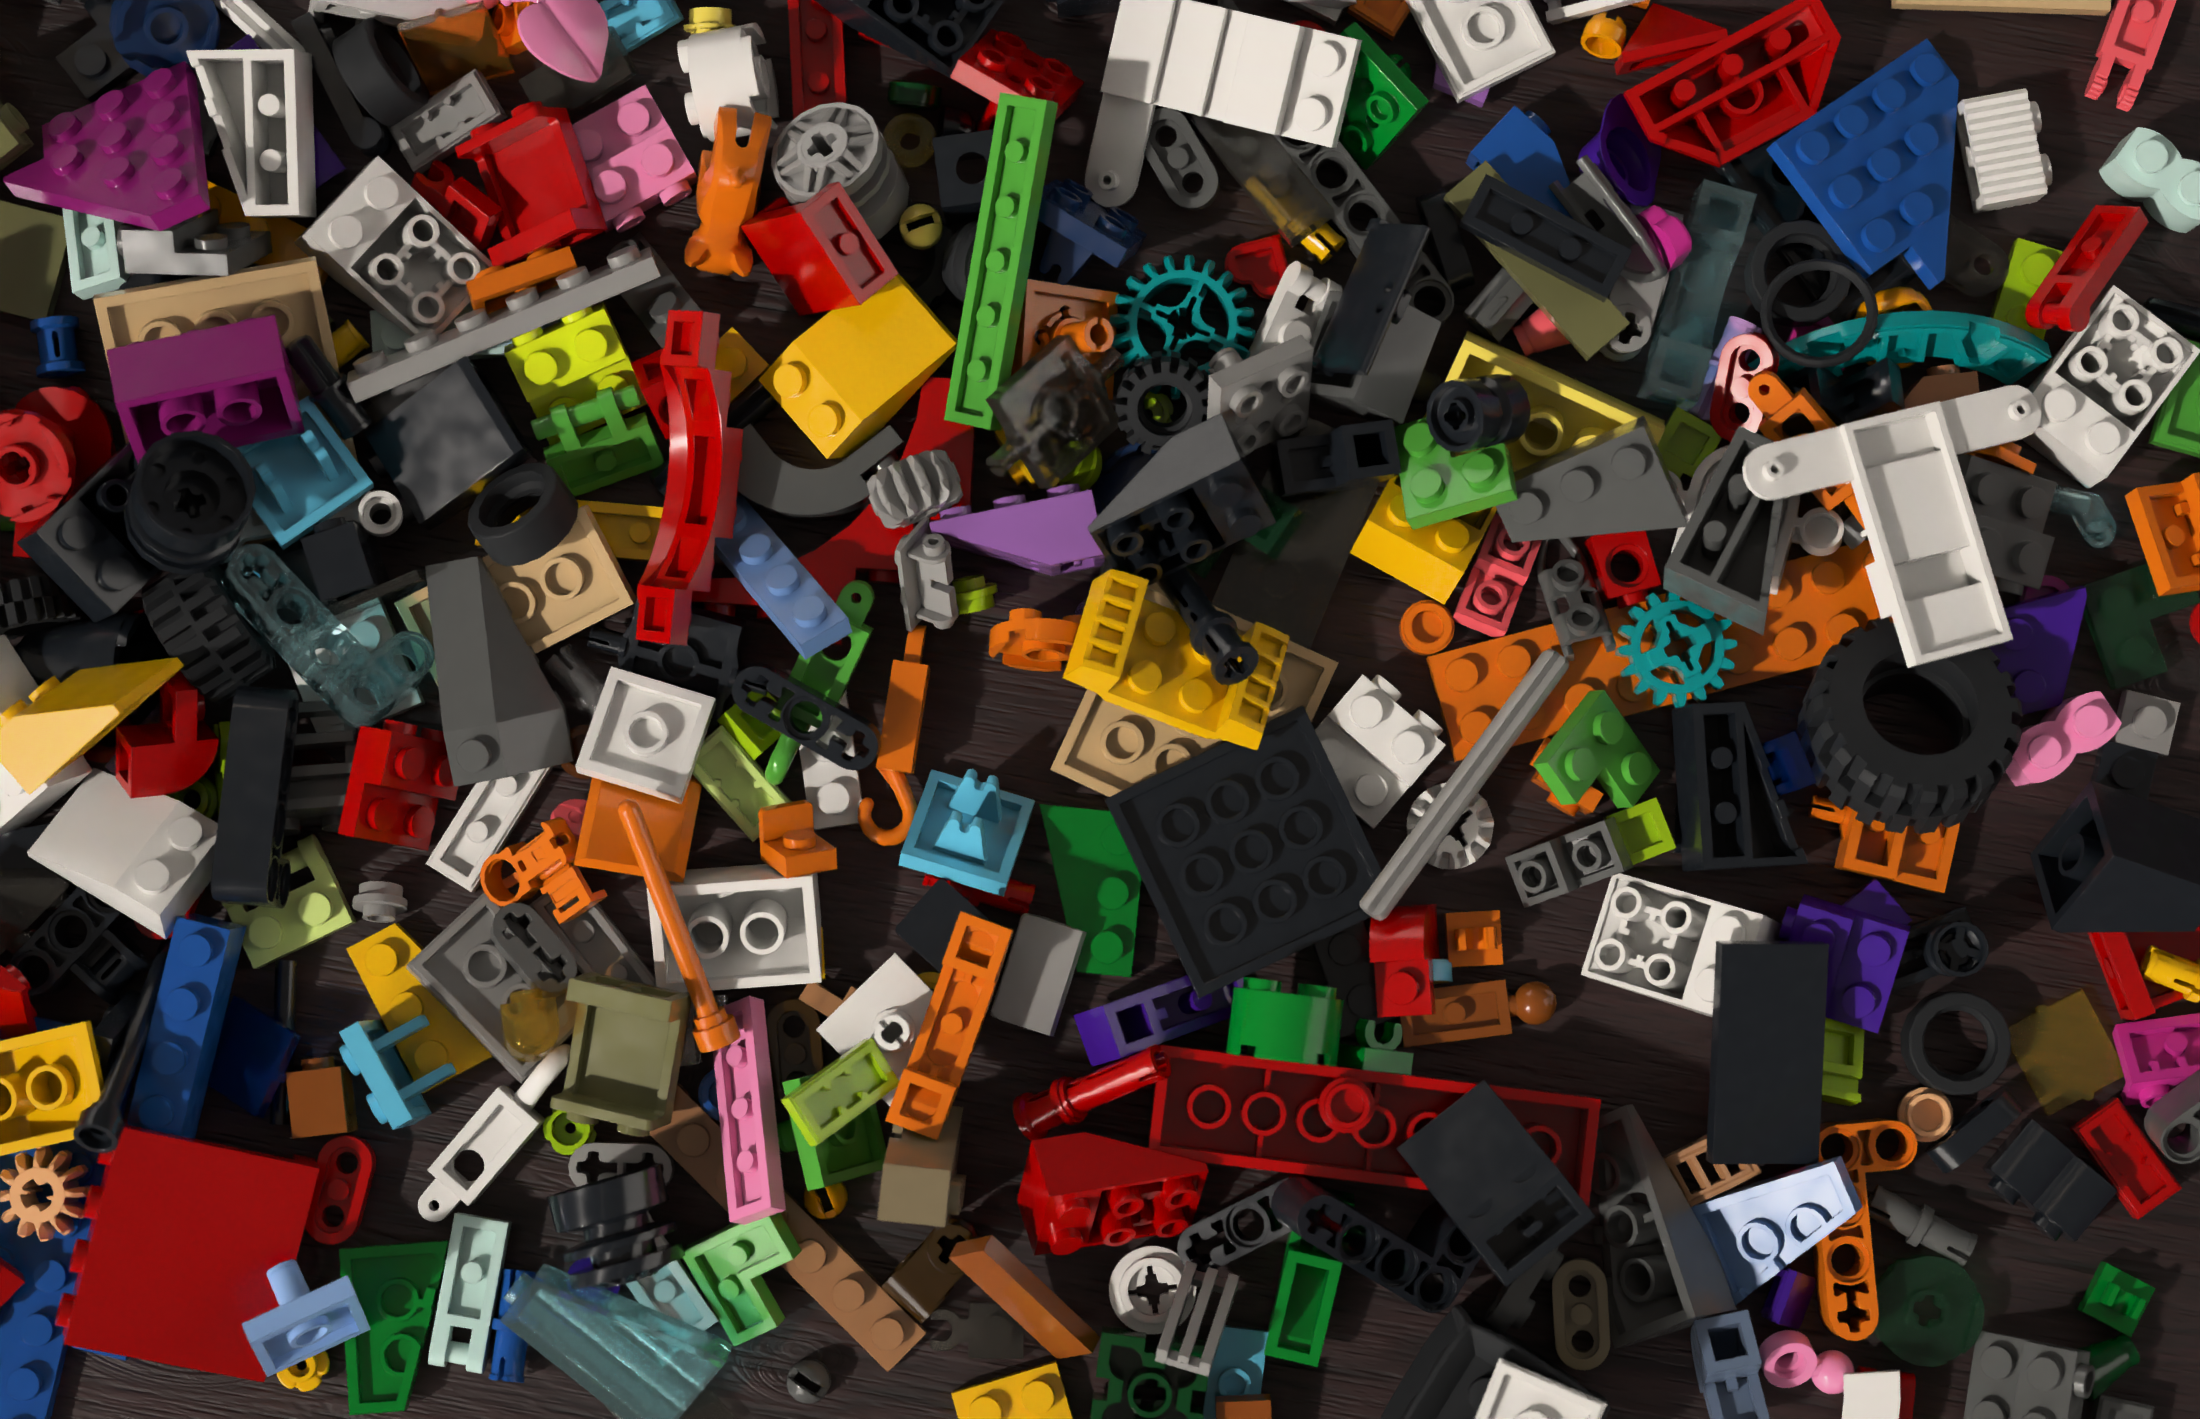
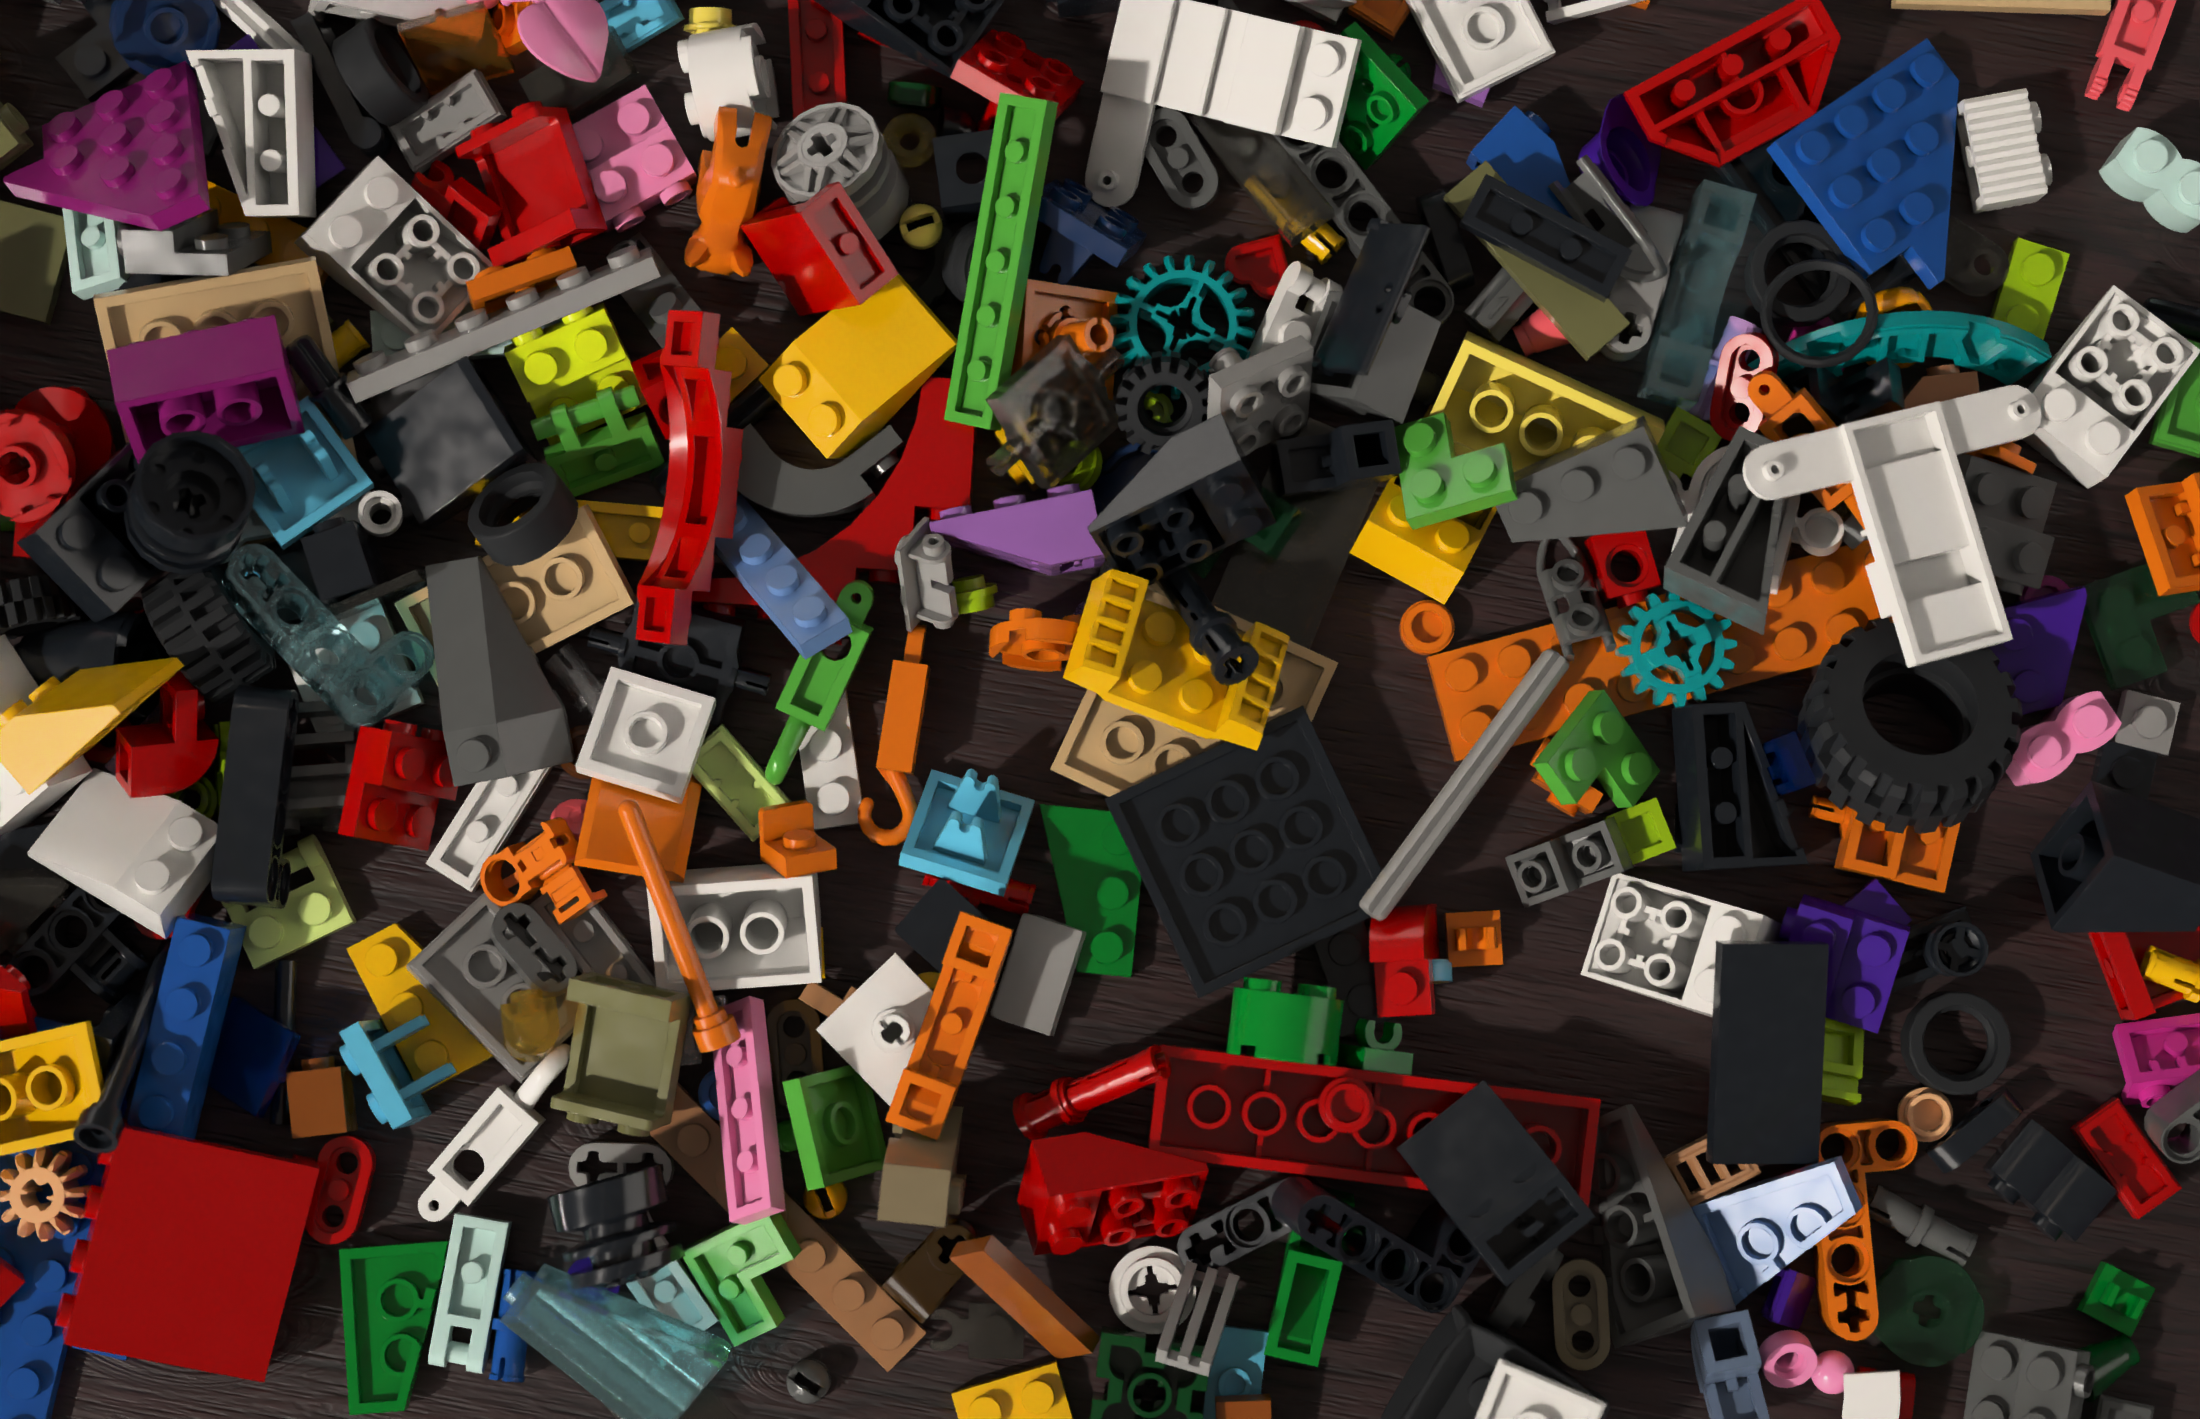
blue bush [29,315,86,379] -> none
light blue tile [242,1260,371,1377] -> none
yellow plate [276,1351,330,1392] -> none
light grey plate [352,881,408,923] -> none
lime plate [543,1109,596,1155] -> none
lime plate [717,691,781,761] -> none
black beam [732,662,881,770] -> none
lime plate [781,1037,899,1147] -> none
light grey gear [866,449,963,529] -> none
dark purple slope [1073,975,1244,1067] -> none
white plate [1315,674,1446,829] -> none
dark orange plate [1398,979,1557,1047] -> none
white gear [1407,782,1494,869] -> none
black wheel [1426,374,1530,452] -> none
coral slope [1453,513,1542,638] -> none
light orange hinge [1580,12,1627,59] -> none
red slope [1614,2,1728,76] -> none
dark pink tile [1636,205,1693,273] -> none
clear yellow piece [2009,989,2124,1116] -> none
red plate [2025,205,2149,332] -> none
clear light blue arm [2049,485,2117,548] -> none

